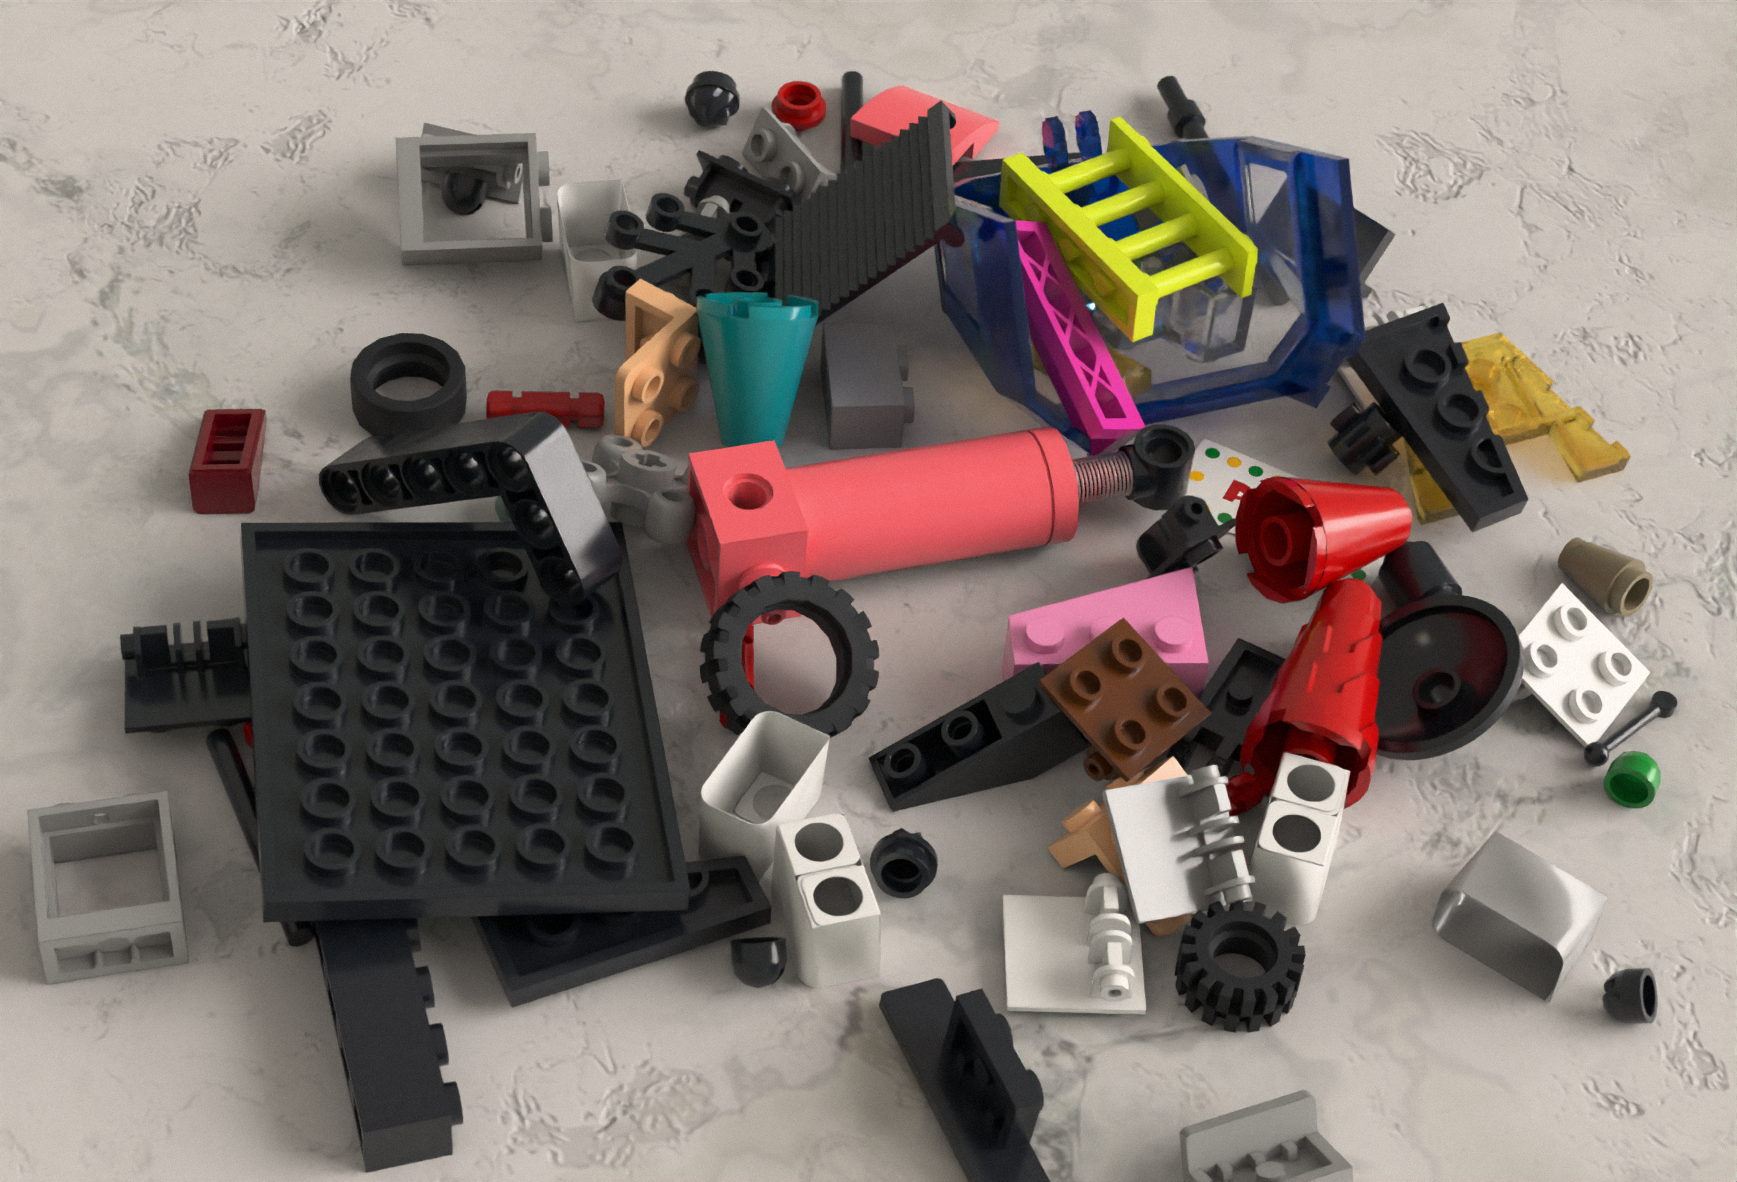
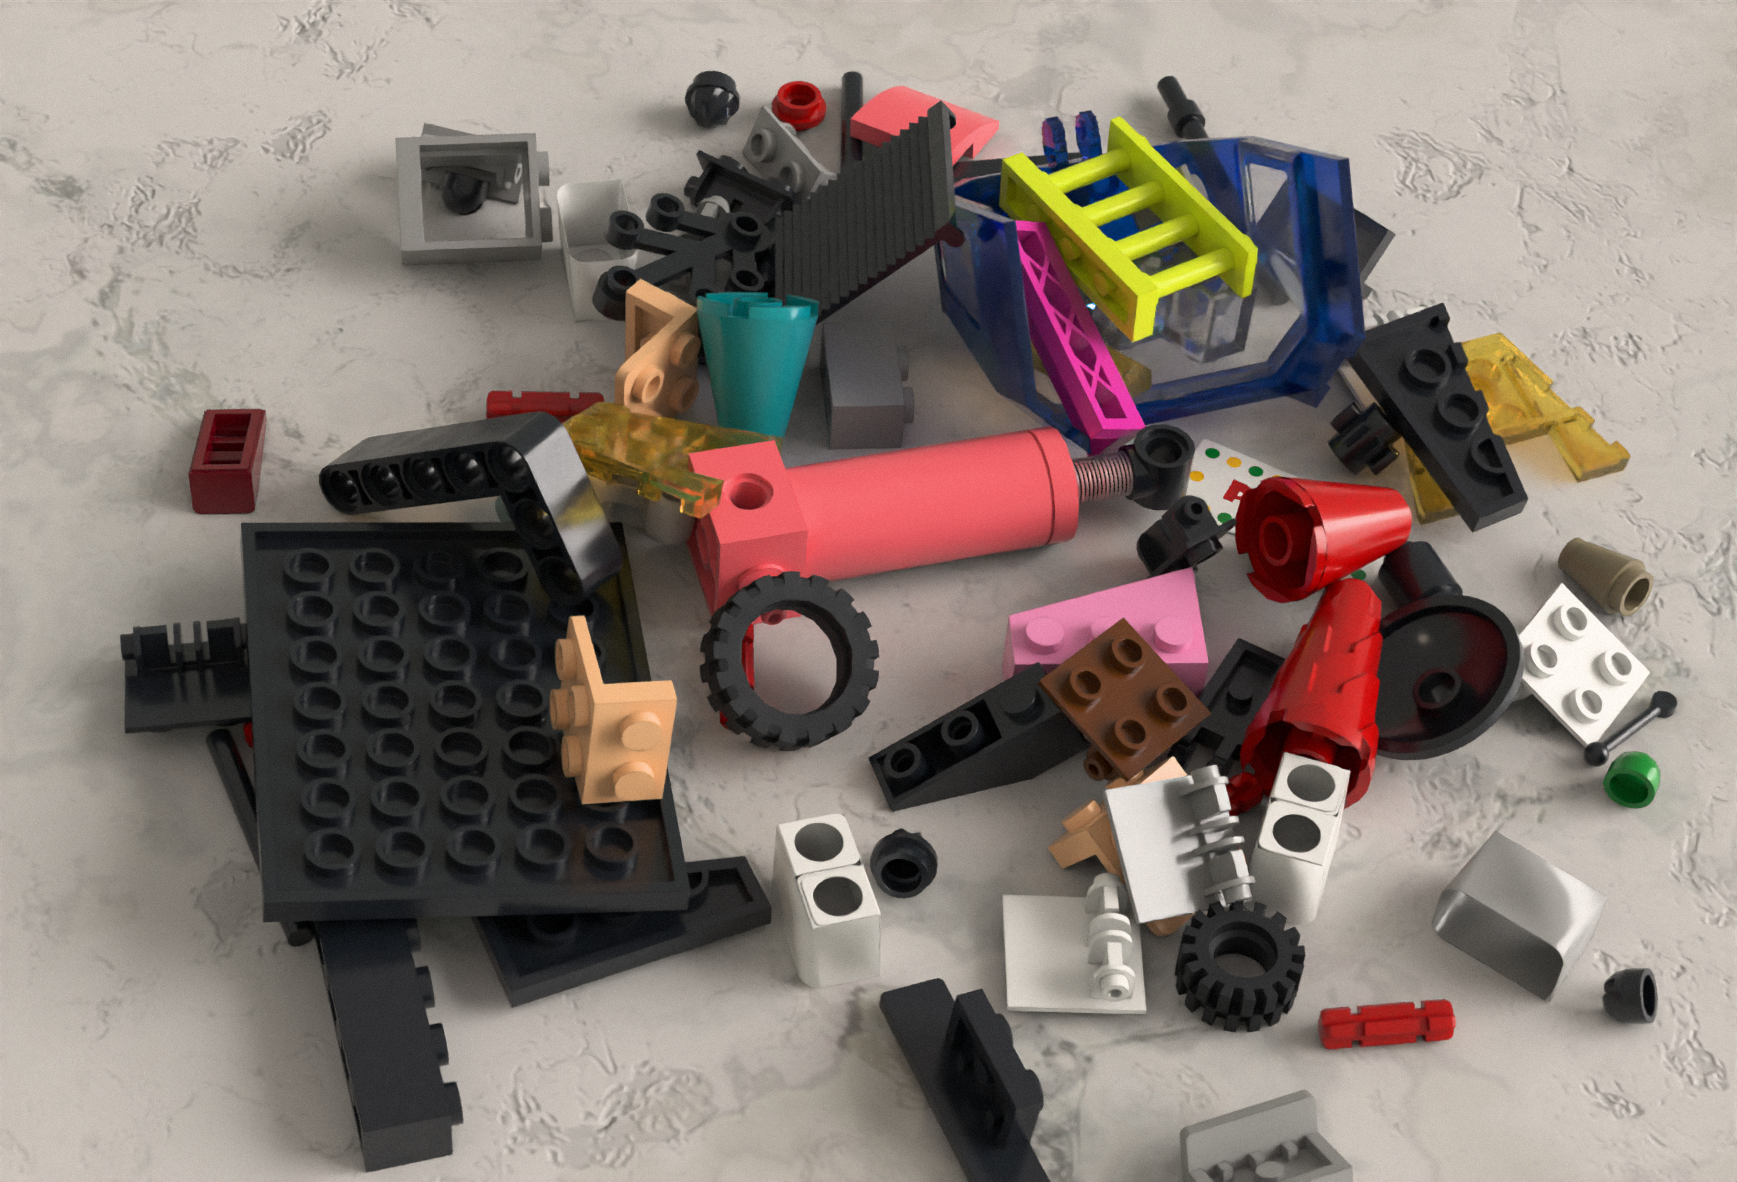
light grey window [27,790,189,984] -> none
black tyre [350,333,467,436] -> none
white piece [698,711,830,882] -> none
black hinge [730,937,787,988] -> none
none -> light nougat bracket [549,616,677,804]
none -> clear yellow wing [562,402,783,519]
none -> red axle [1318,999,1456,1050]

